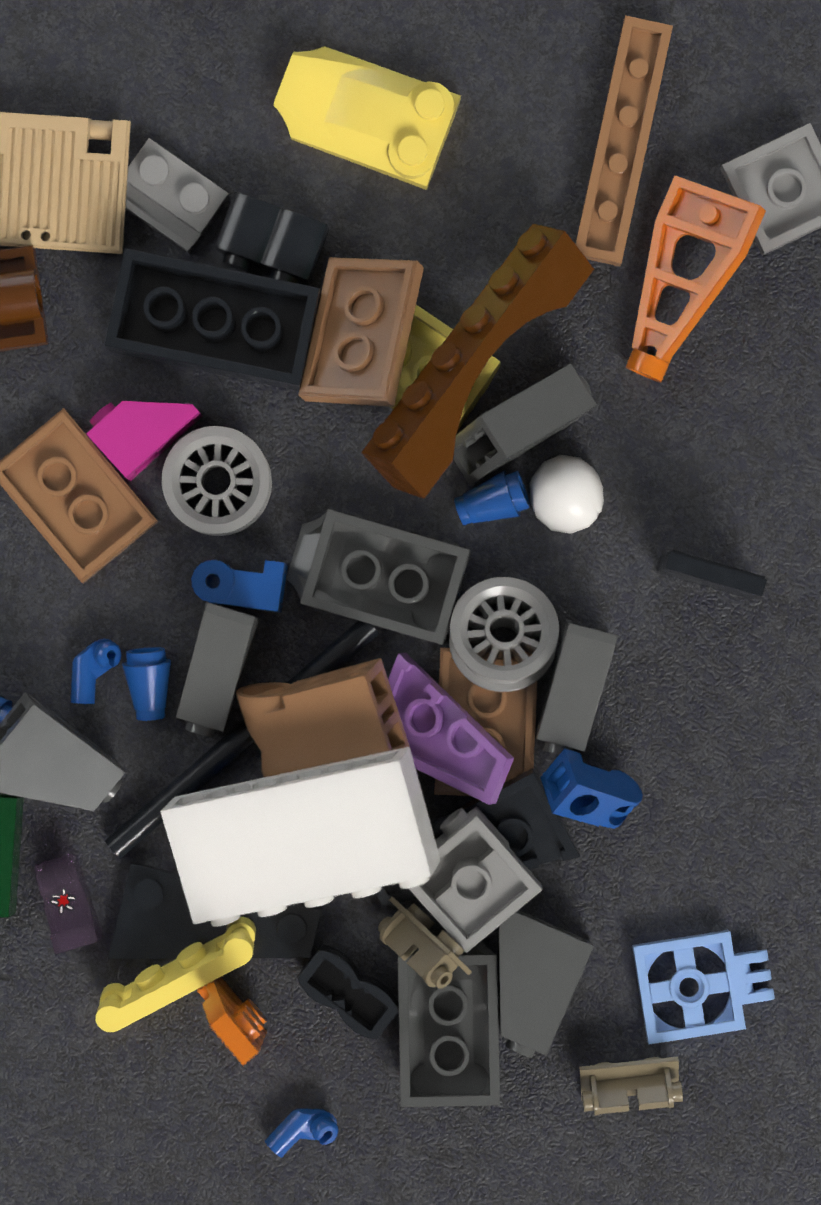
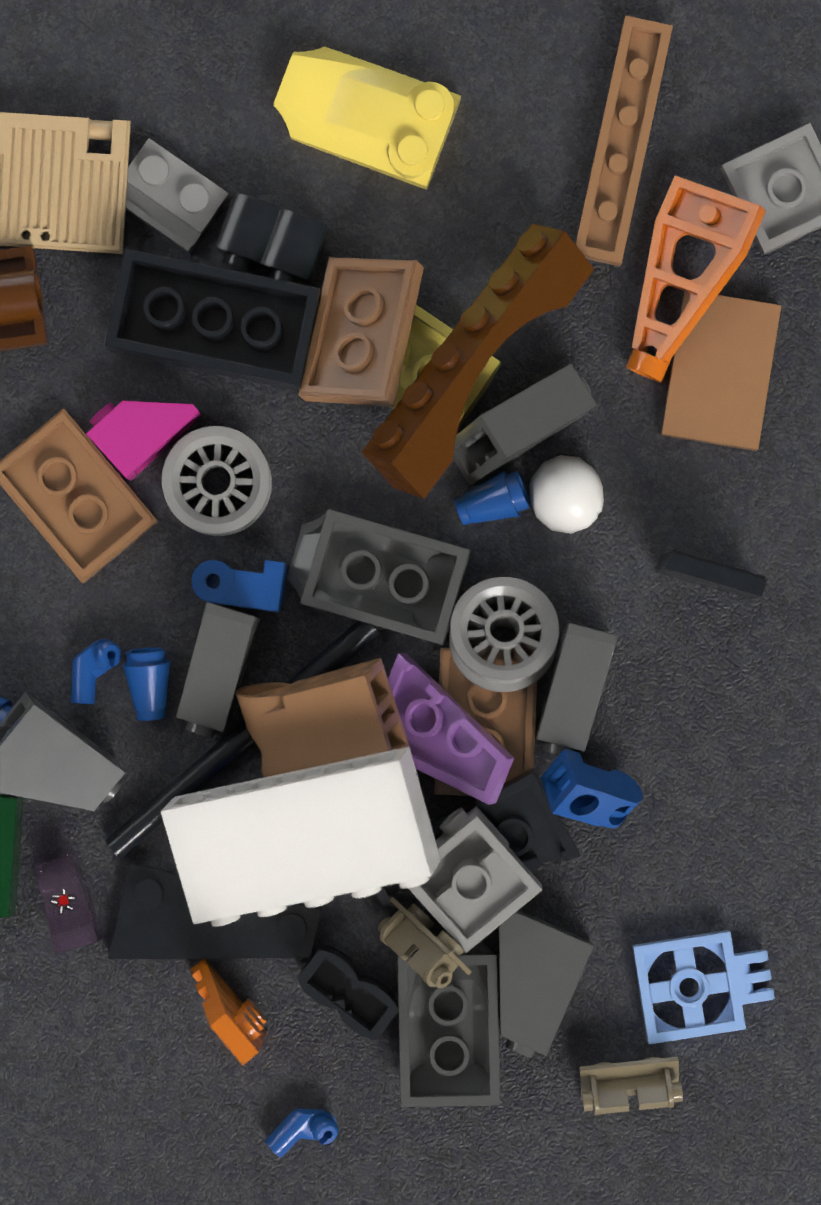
light yellow plate [96,917,256,1032] -> none
none -> medium nougat tile [660,291,781,451]

